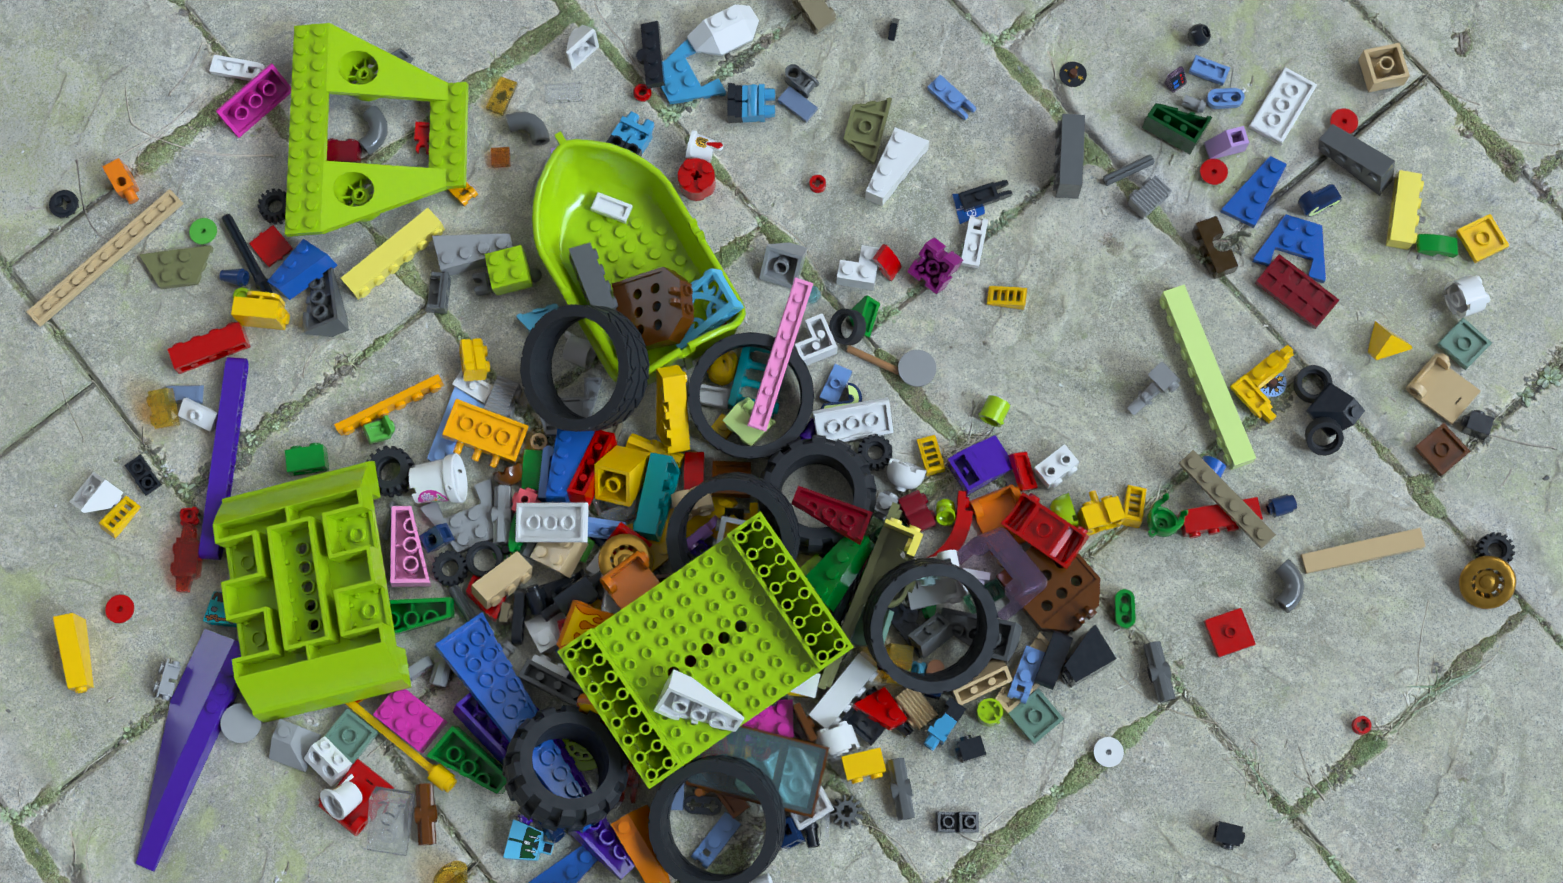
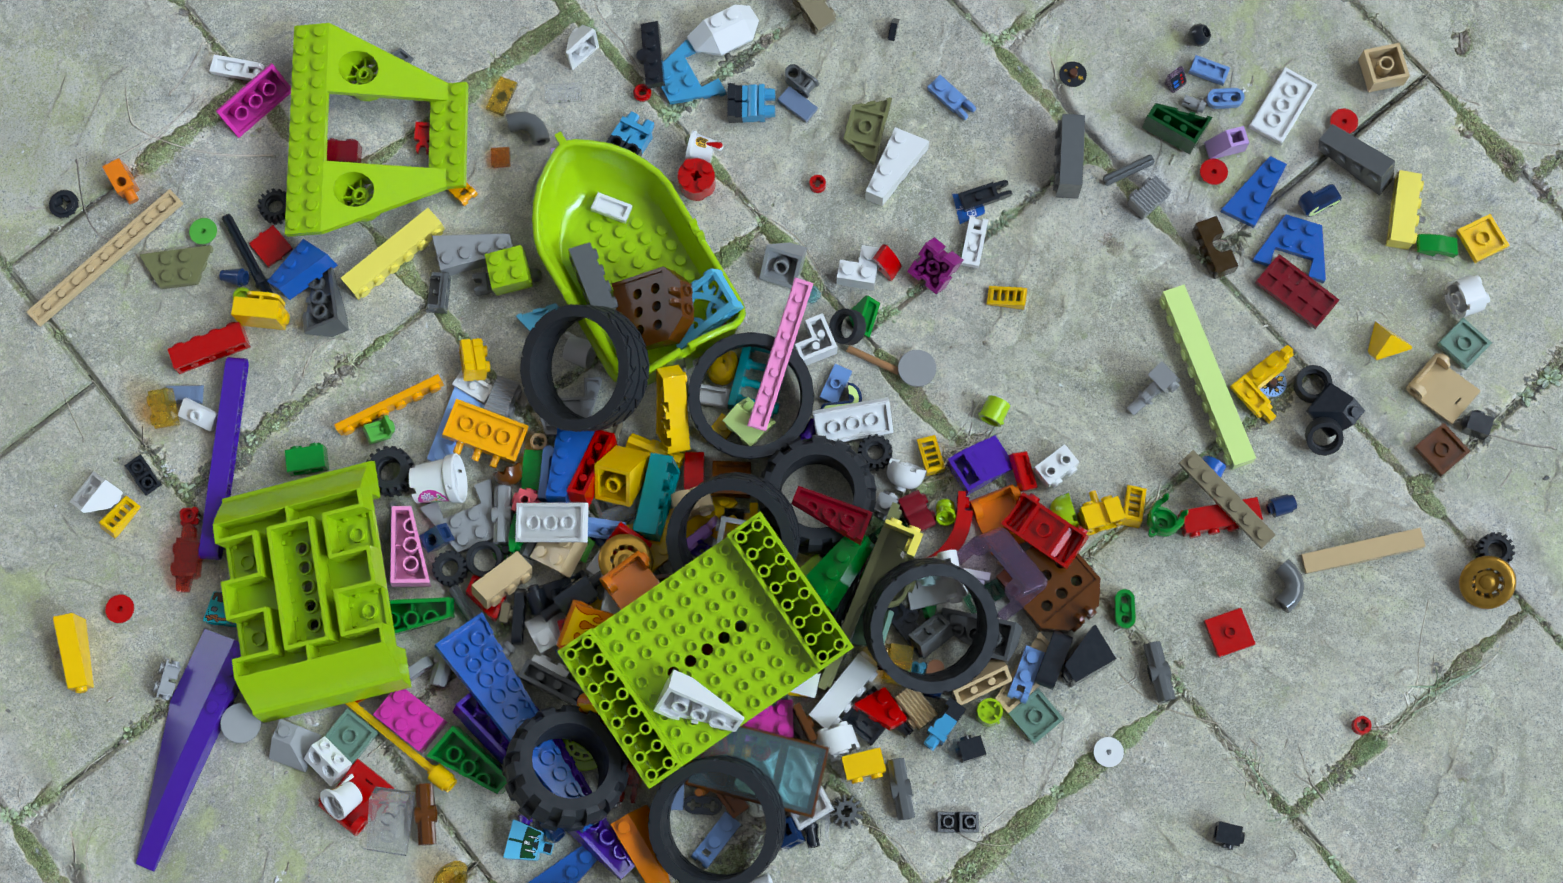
dark grey cylinder [358,106,388,155] -> none

